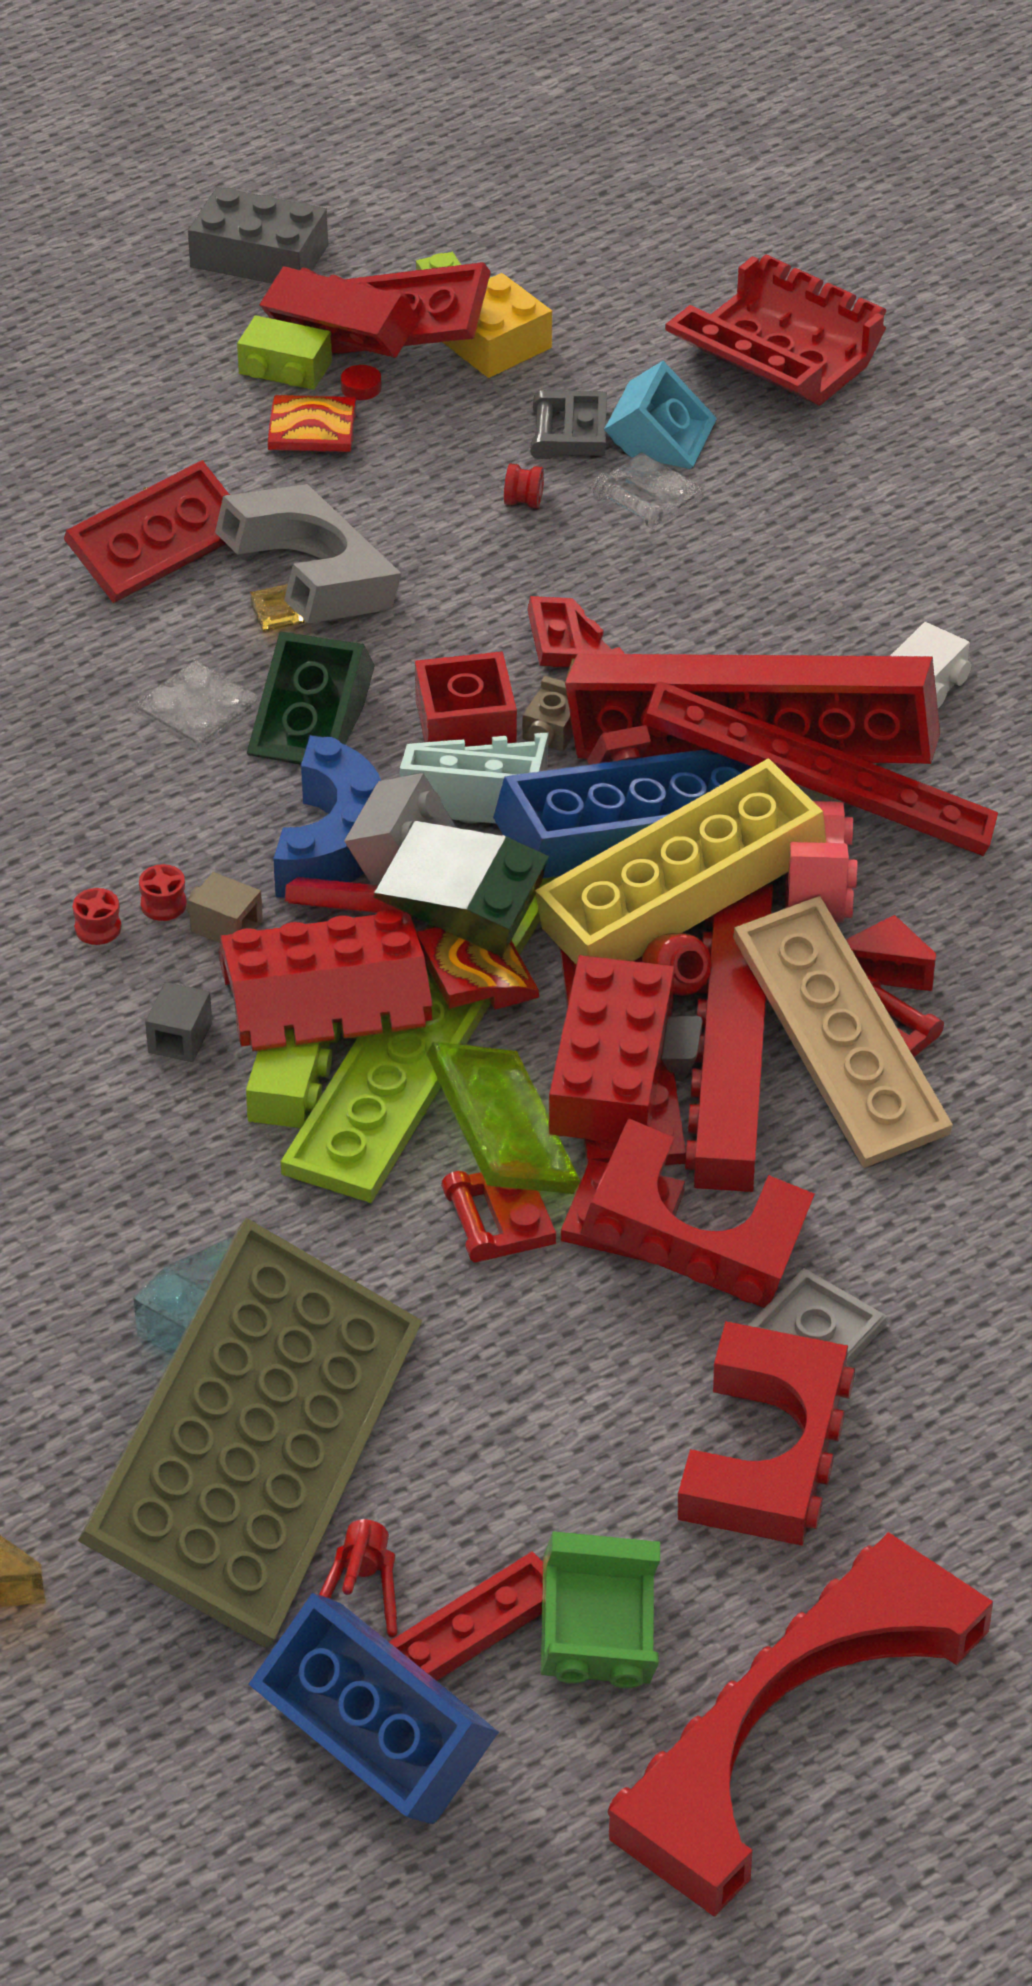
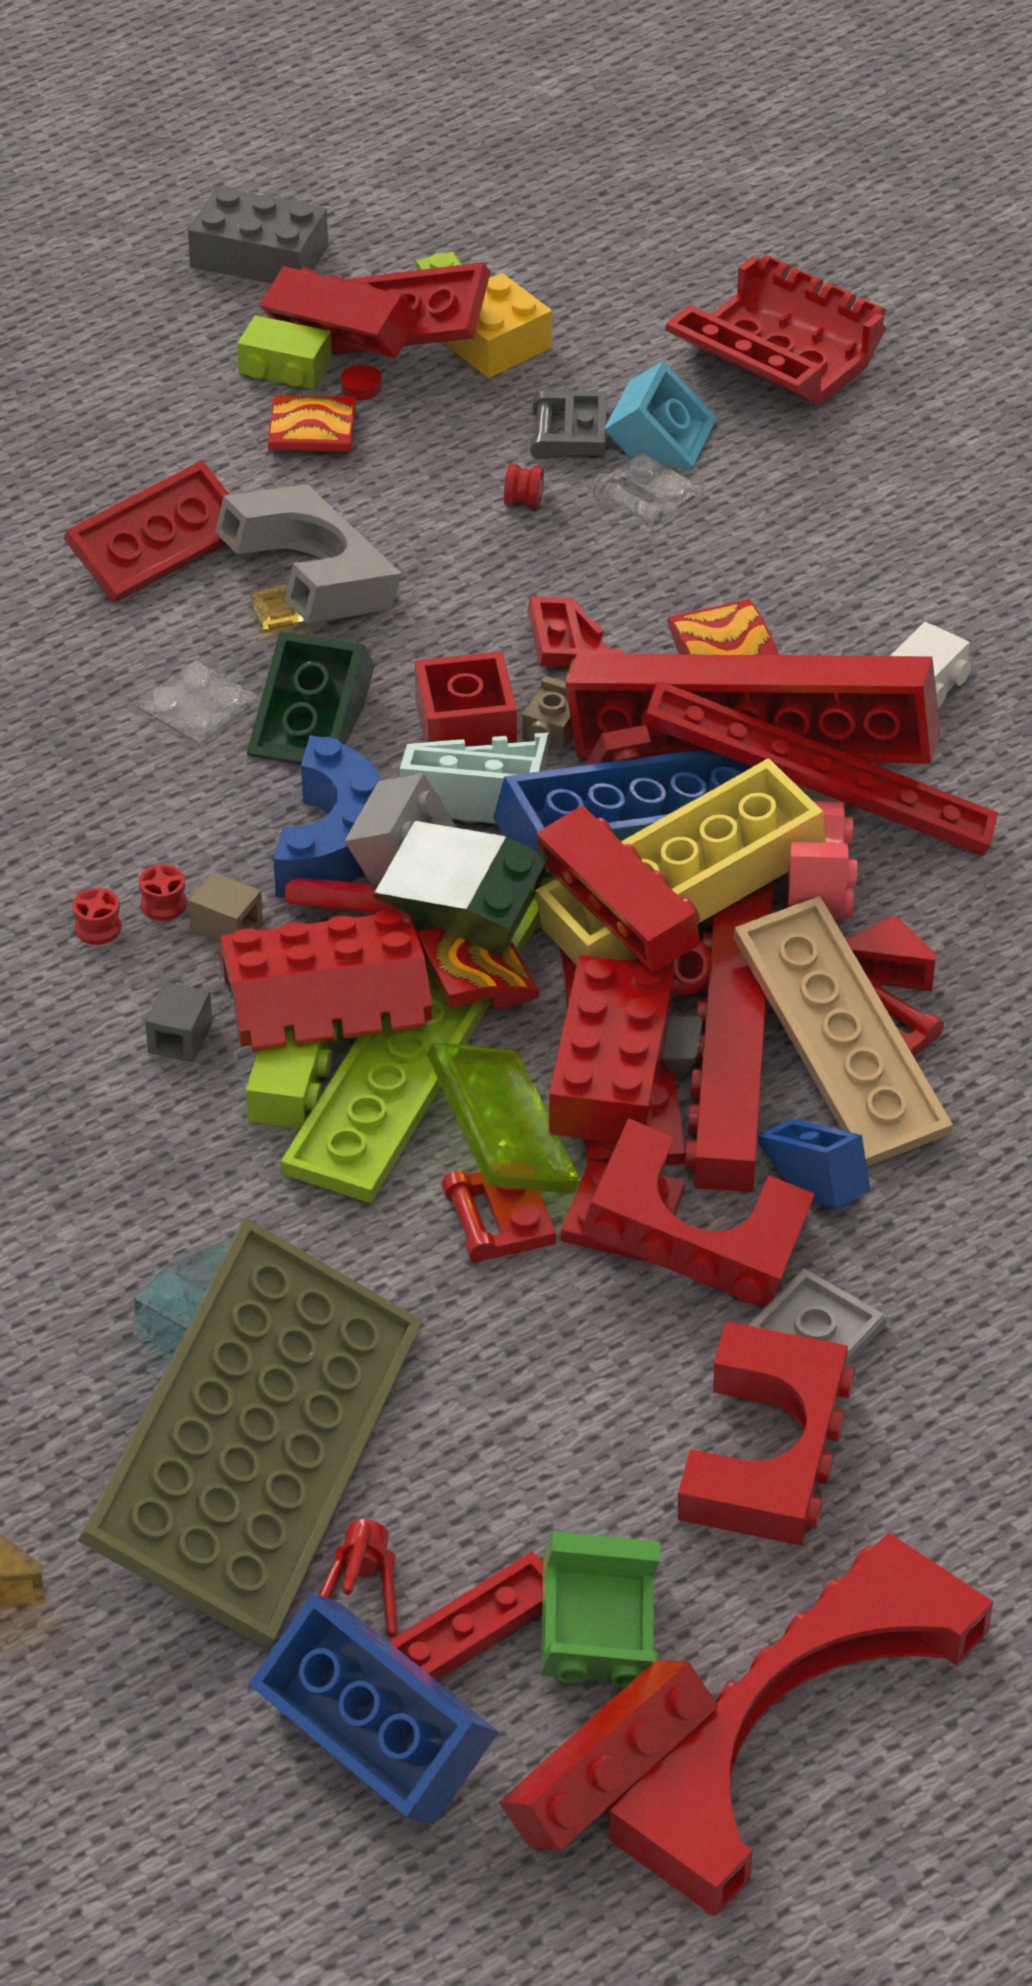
none -> red brick [499,1660,719,1851]
none -> red brick [536,805,700,973]
none -> slope [667,599,779,655]
none -> blue slope [758,1118,870,1210]

